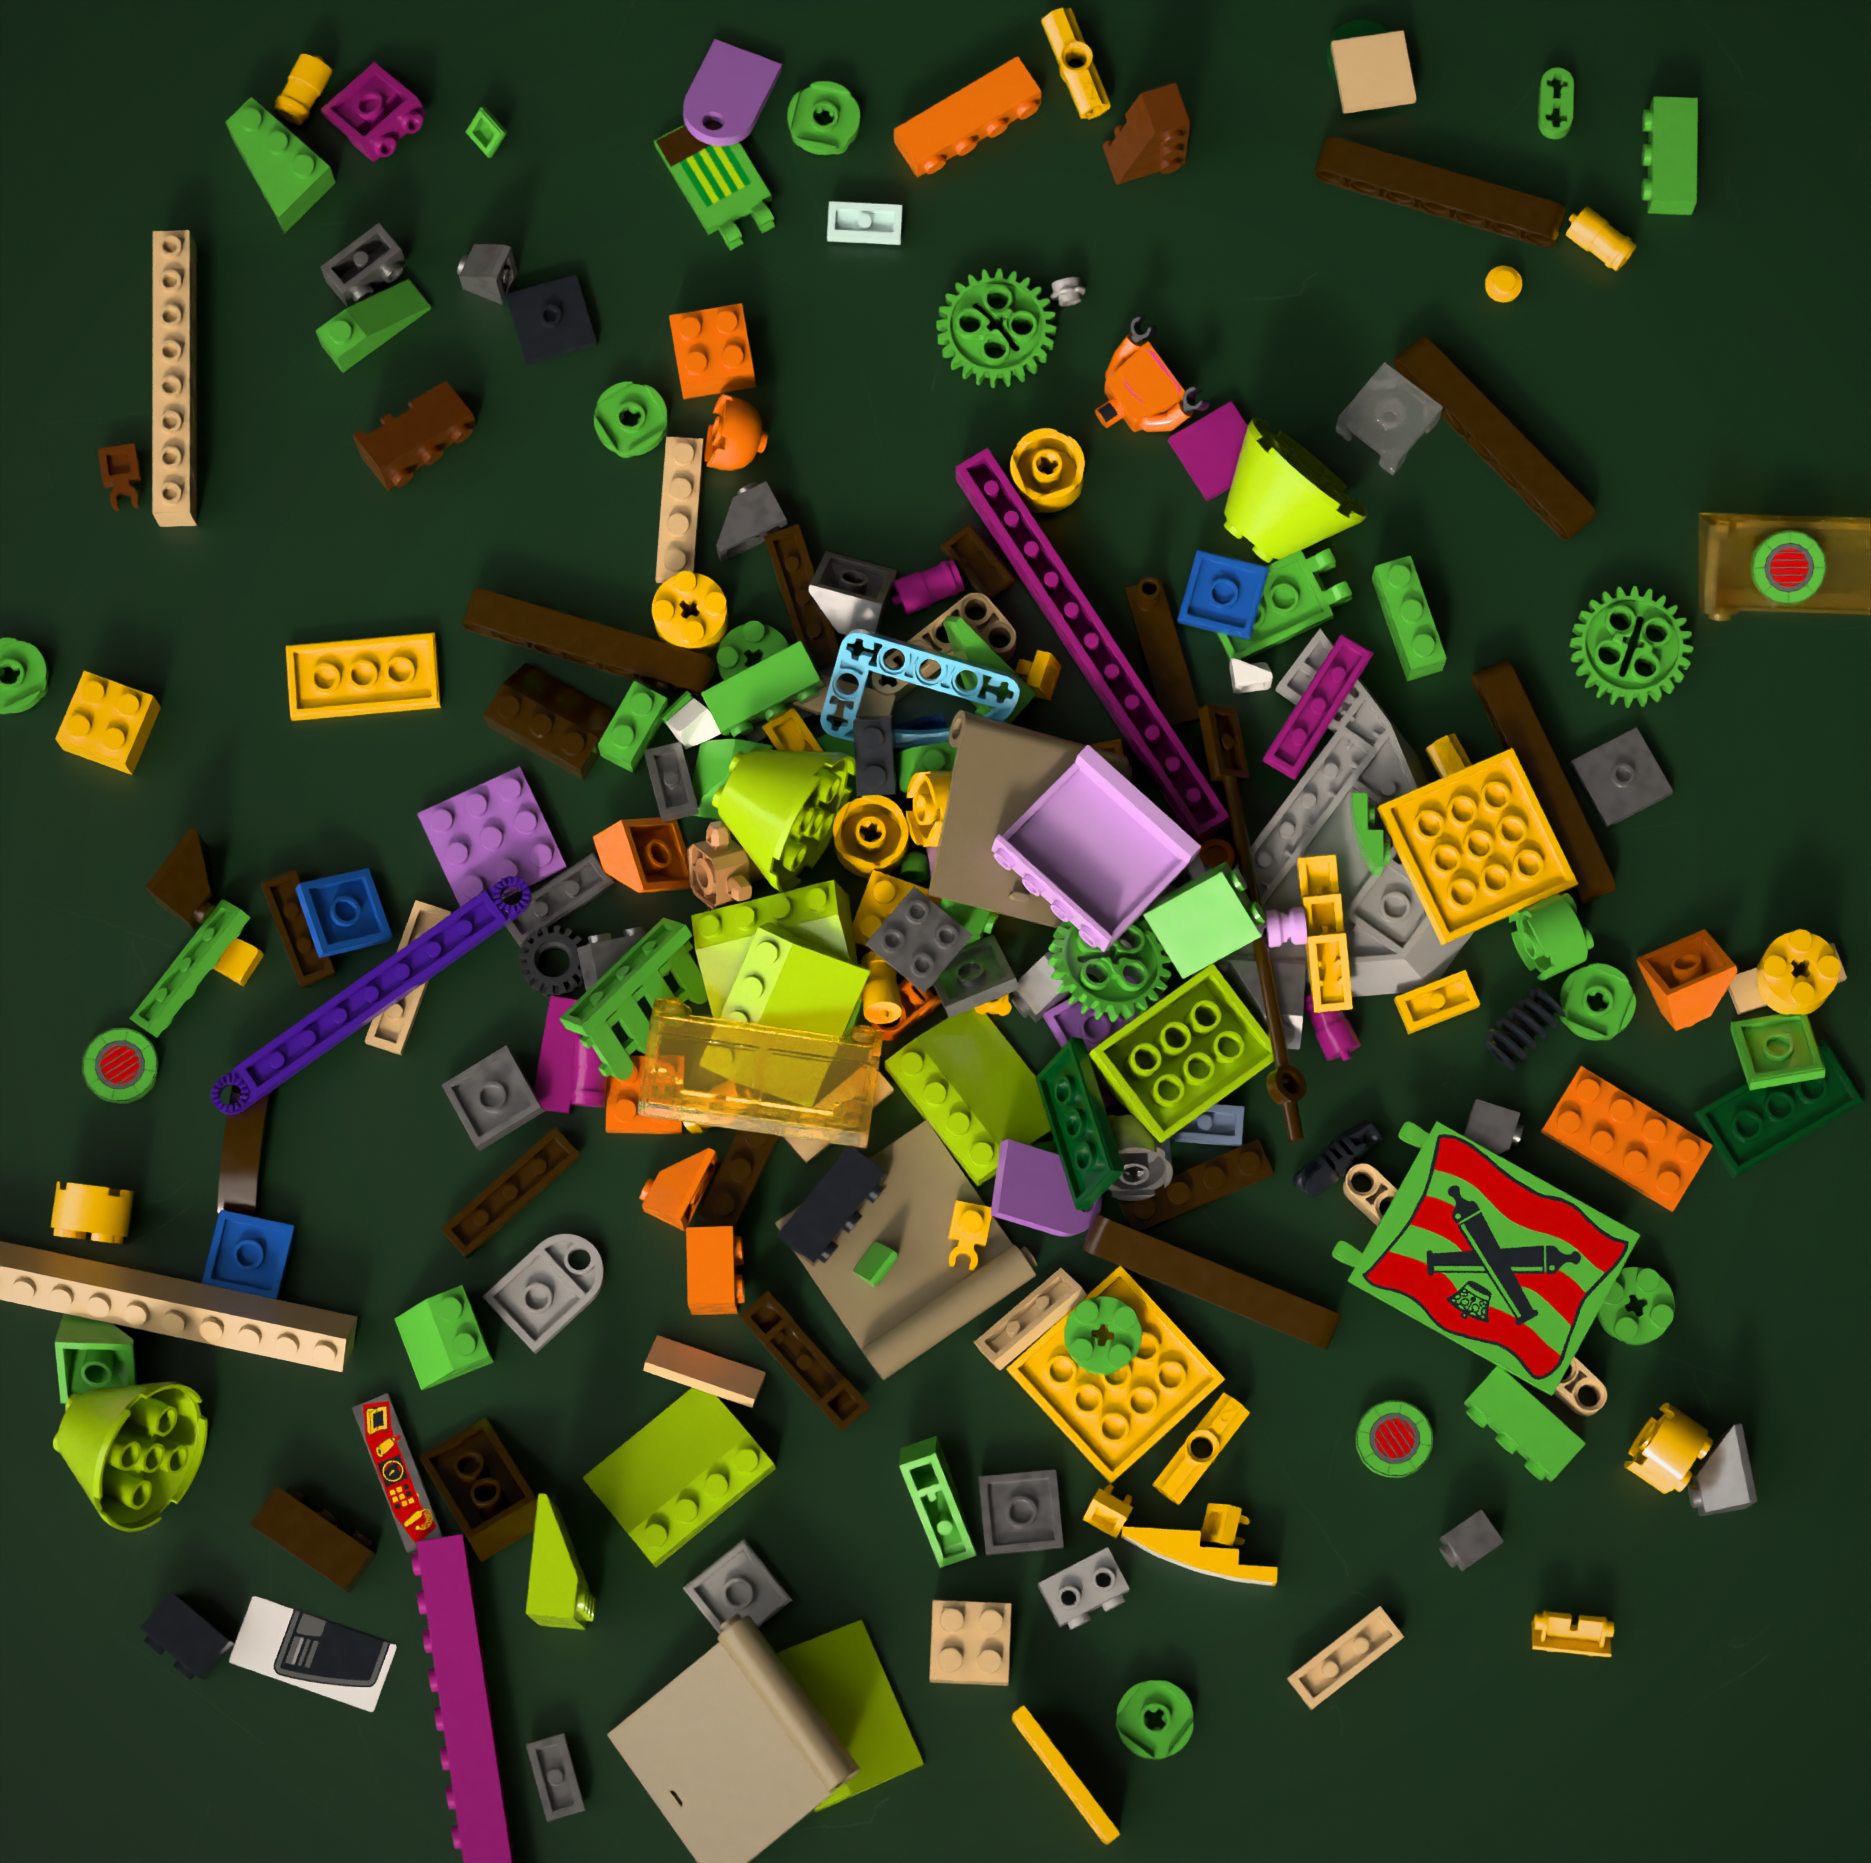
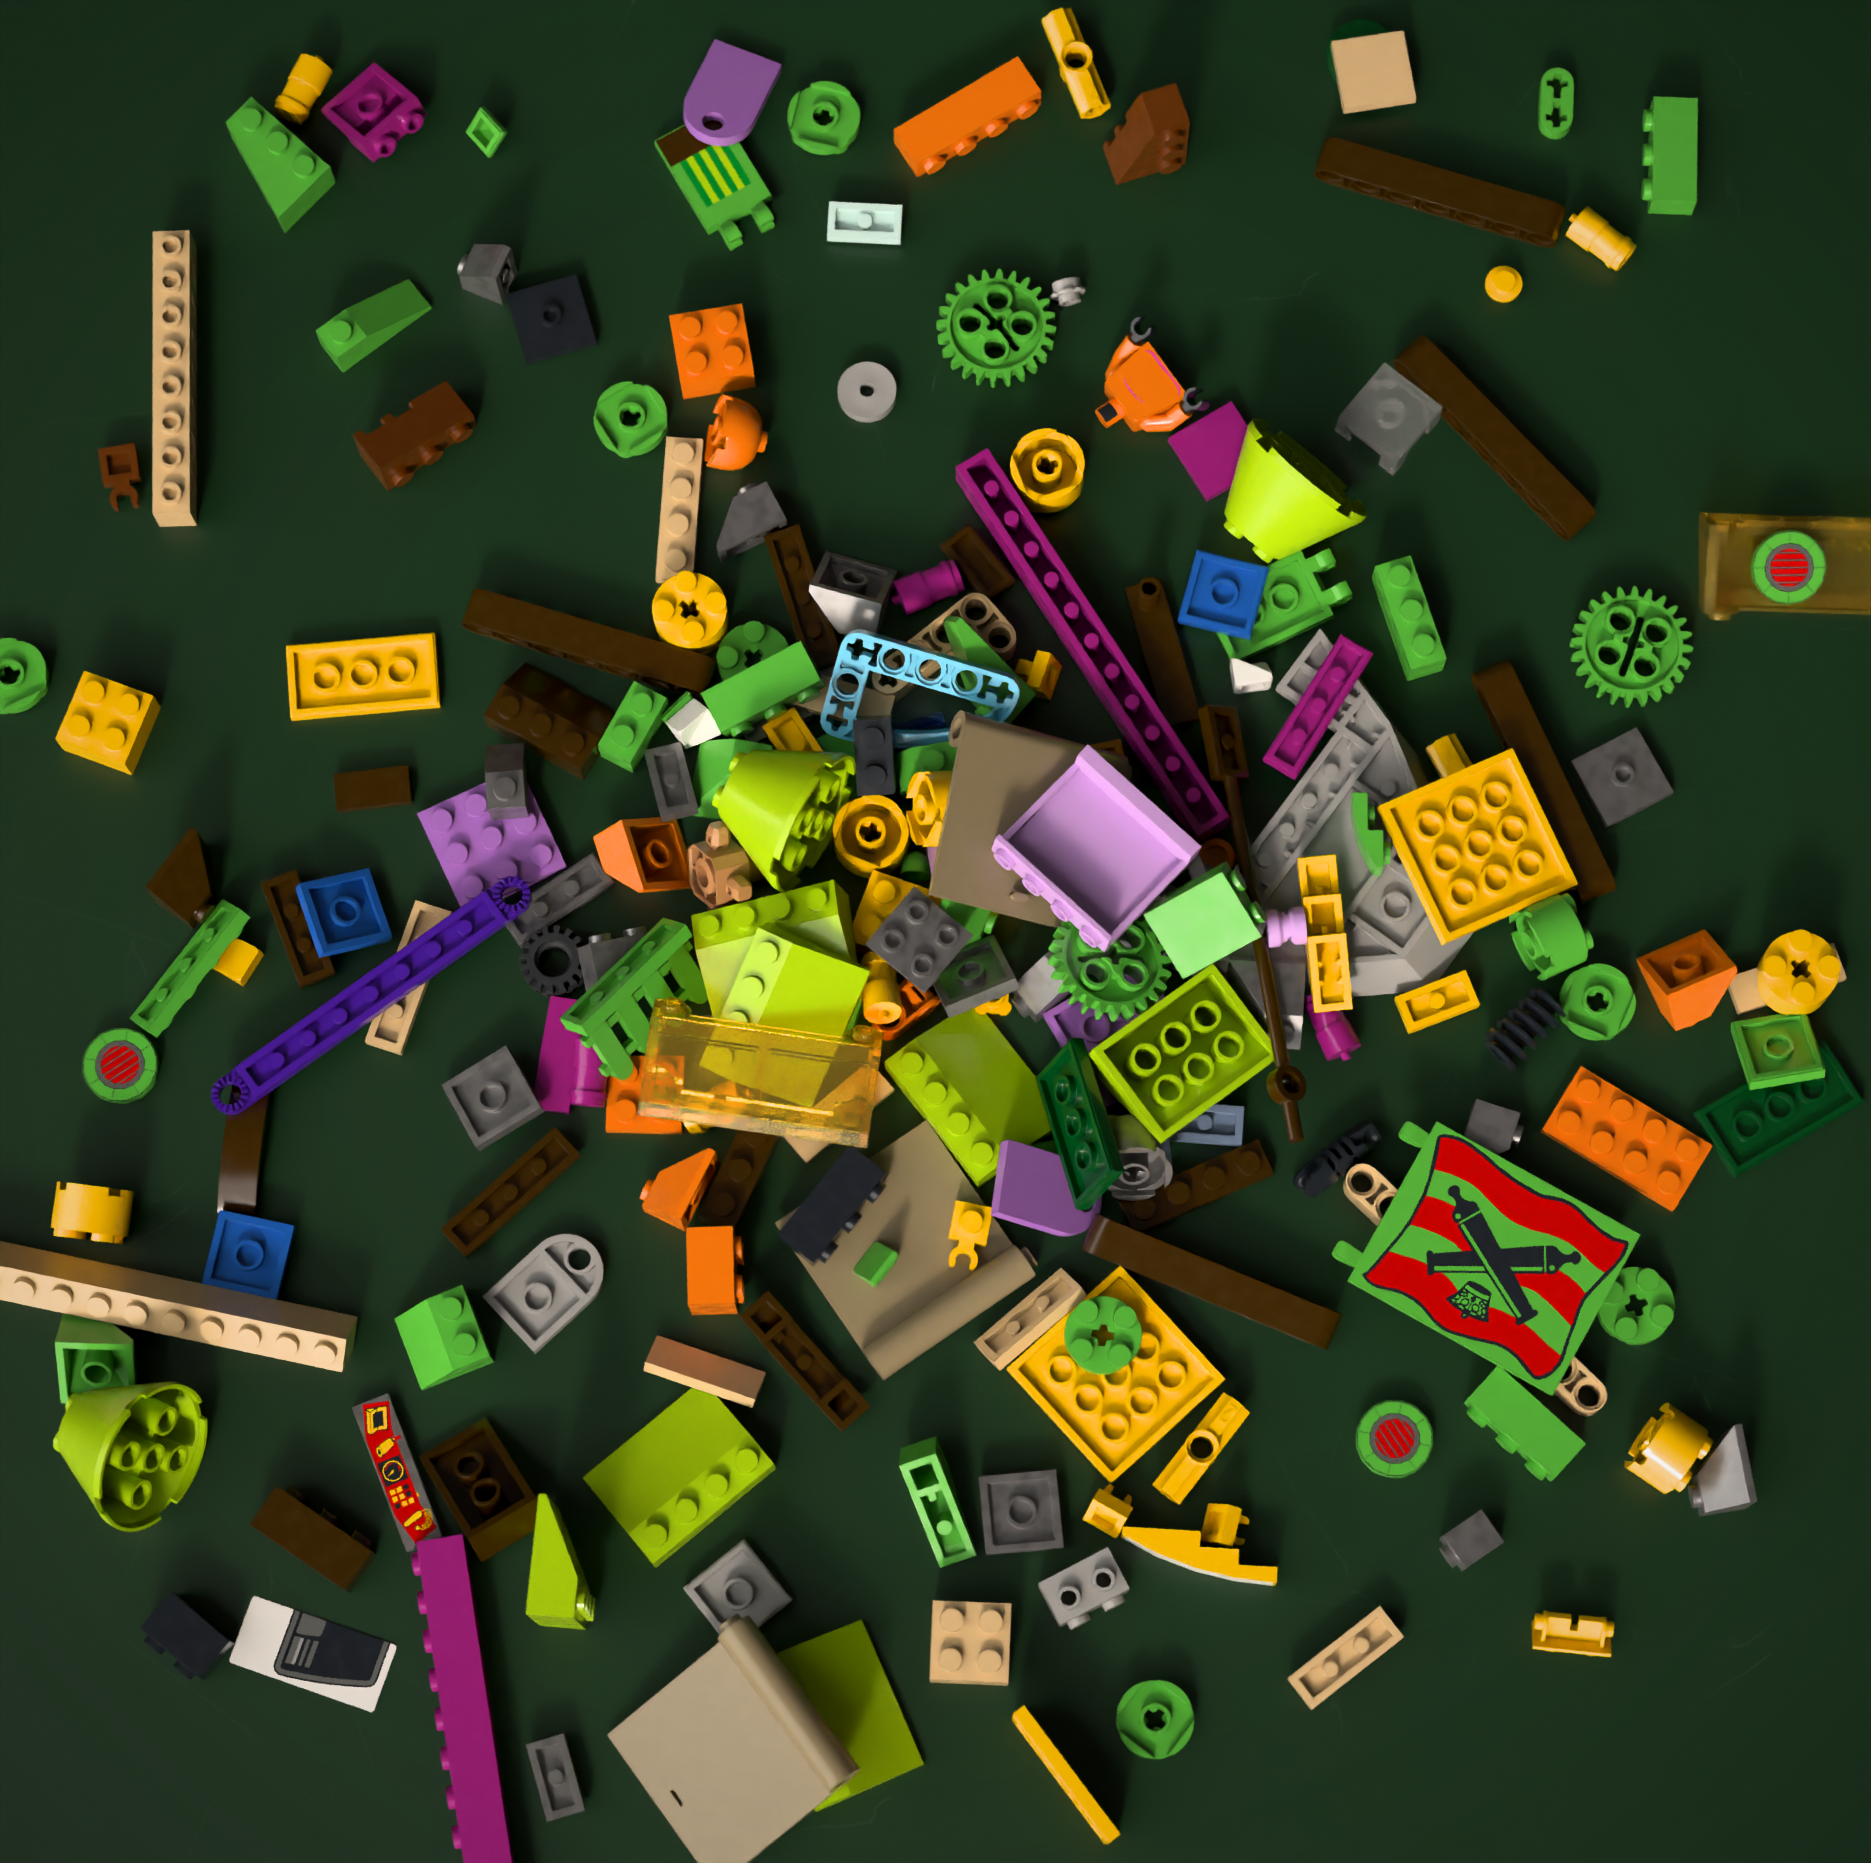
flat silver brick [321,223,406,308] -> none
none -> dark brown tile [333,765,413,813]
none -> flat silver slope [485,743,529,820]
none -> light grey piece [838,362,897,422]

